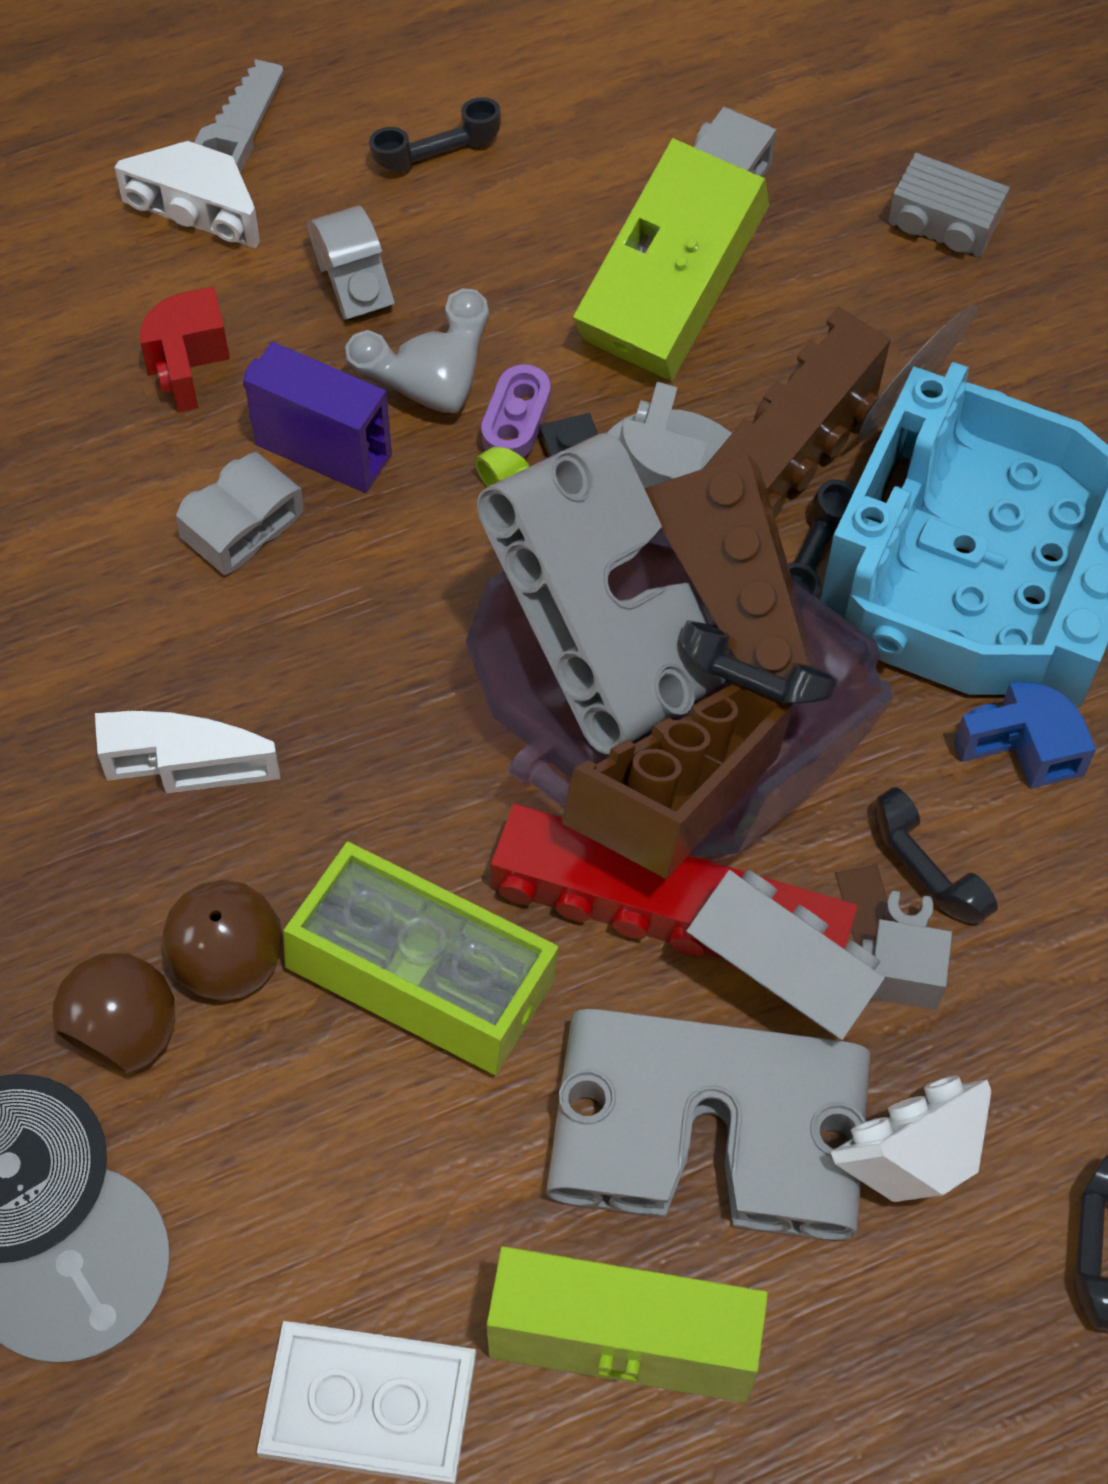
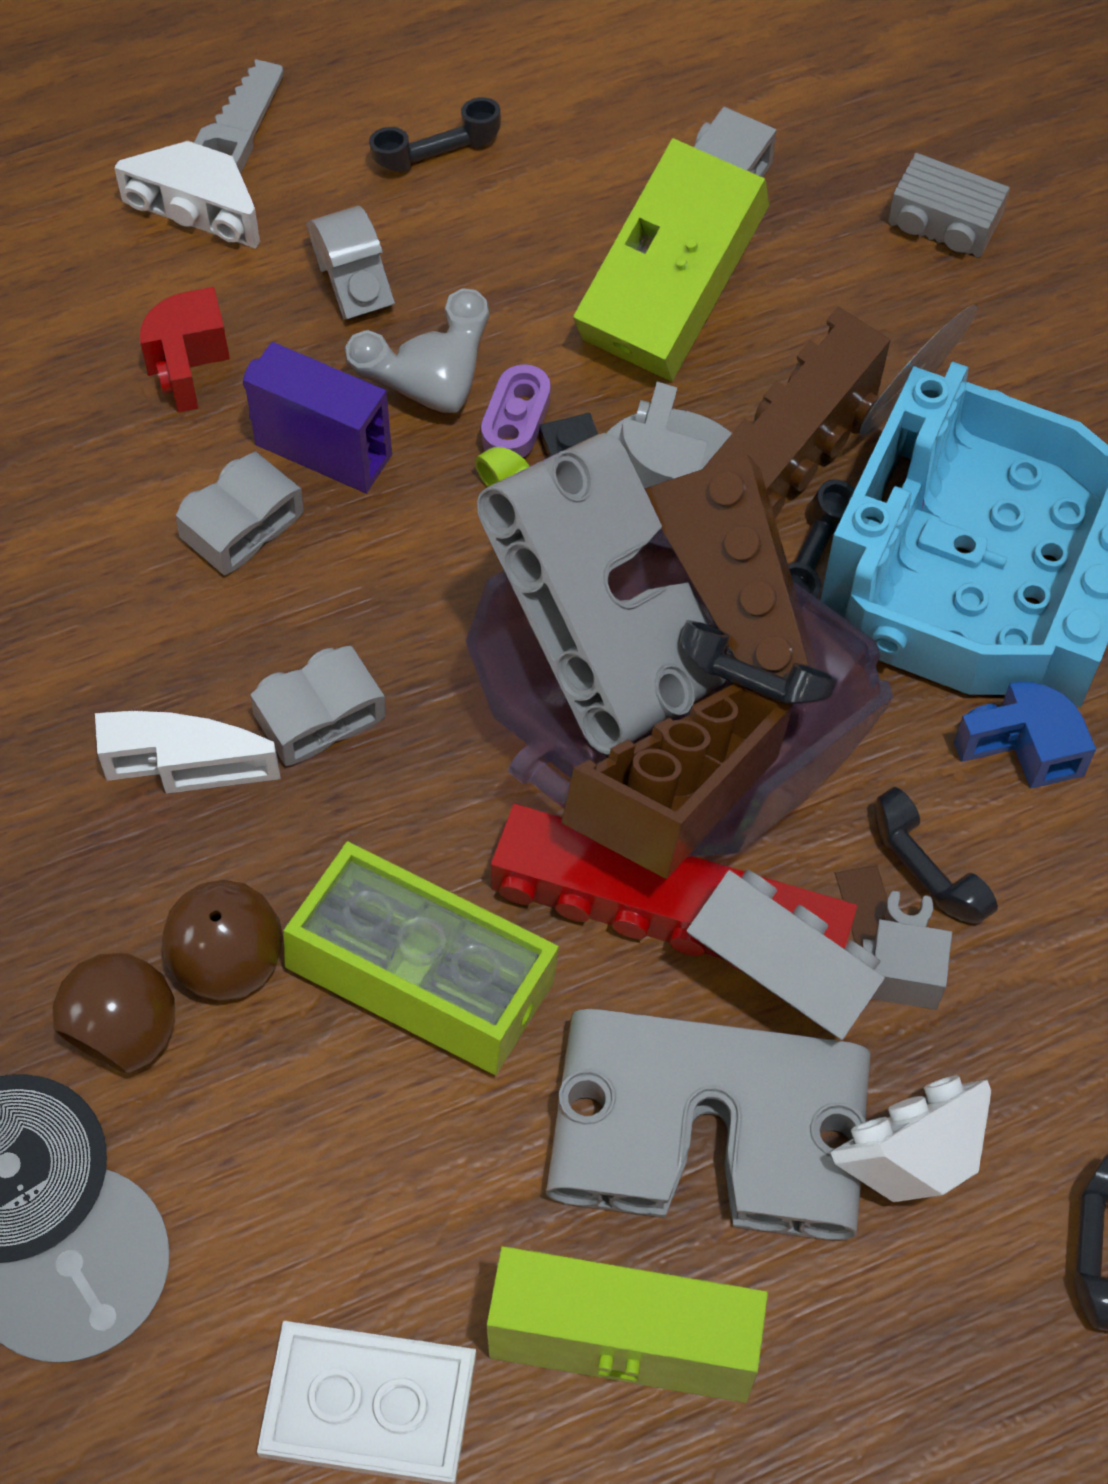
none -> light grey brick [250,645,386,766]

